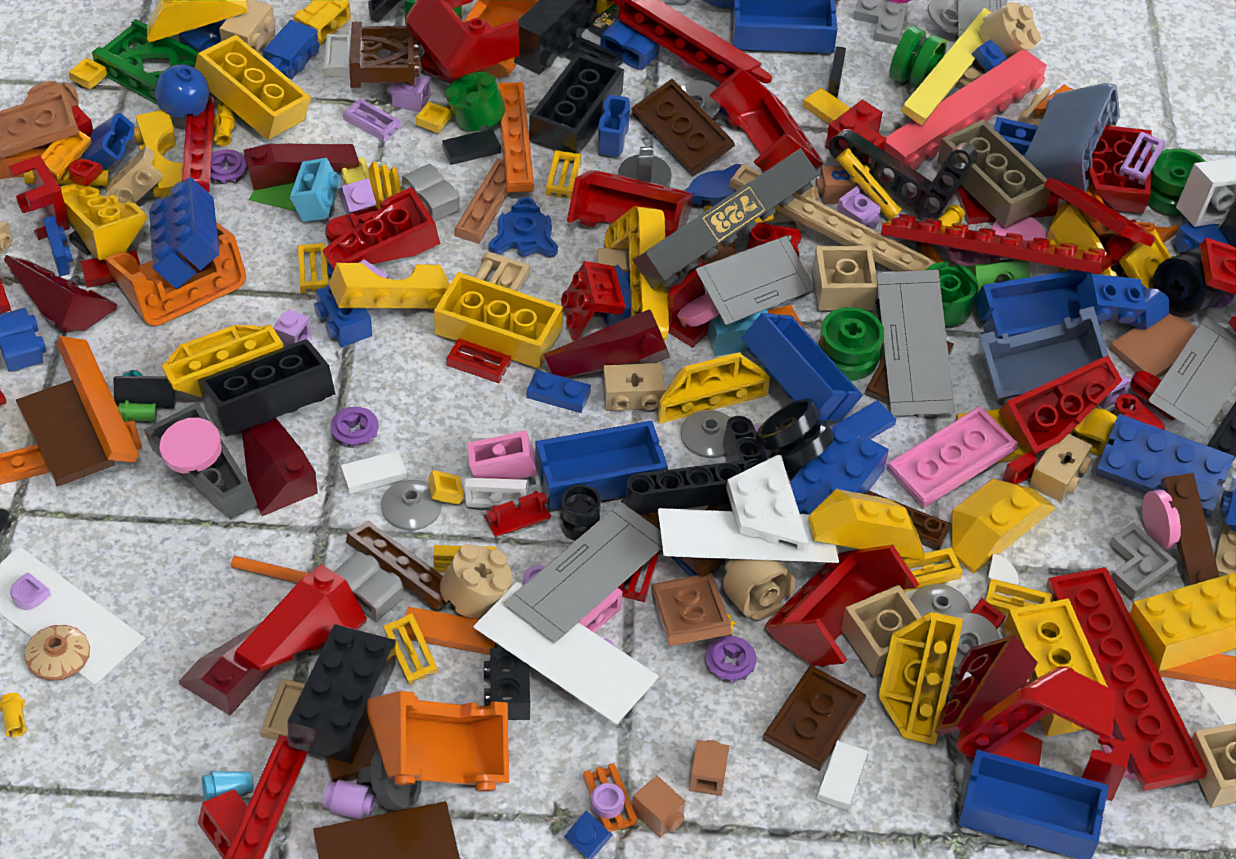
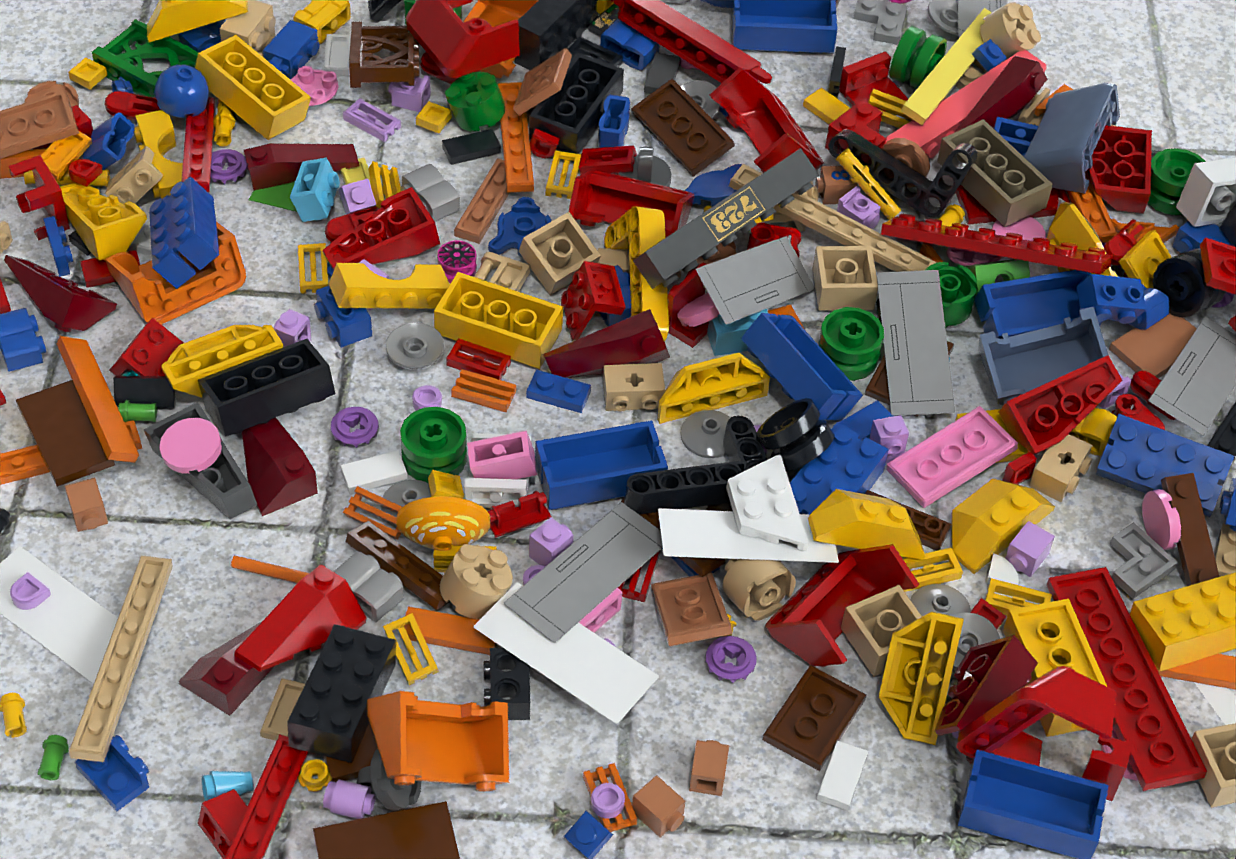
tan dish [24,625,90,681] -> none
black wheel [560,484,601,541] -> none
red tile [1044,178,1156,247] -> none
lavender tile [1118,131,1166,185] -> none
none -> bright green pin [37,735,69,780]
none -> nougat brick [65,478,108,532]
none -> tan tile [69,556,173,762]
none -> blue bracket [75,735,150,812]
none -> red arm [105,91,161,121]
none -> red bracket [109,318,184,376]
none -> blue plate [112,77,133,94]
none -> bright pink dish [291,66,339,106]
none -> yellow plate [298,759,331,792]
none -> orange tile [343,486,402,540]
none -> light grey dish [386,323,444,369]
none -> light orange dish [396,496,490,551]
none -> green wheel [400,407,467,483]
none -> lavender tile [412,385,442,411]
none -> dark pink wheel [437,240,477,283]
none -> orange tile [451,369,516,412]
none -> nougat tile [513,48,572,116]
none -> tan brick [519,212,601,295]
none -> lavender brick [529,517,574,566]
none -> red tile [530,128,560,158]
none -> red tile [579,145,637,175]
none -> dark grey tile [644,52,681,94]
none -> red bracket [839,51,908,112]
none -> yellow tile [868,89,913,128]
none -> lavender brick [869,415,909,463]
none -> nougat tile [881,138,930,188]
none -> dark red wedge [954,56,1048,133]
none -> lavender brick [1005,521,1055,577]

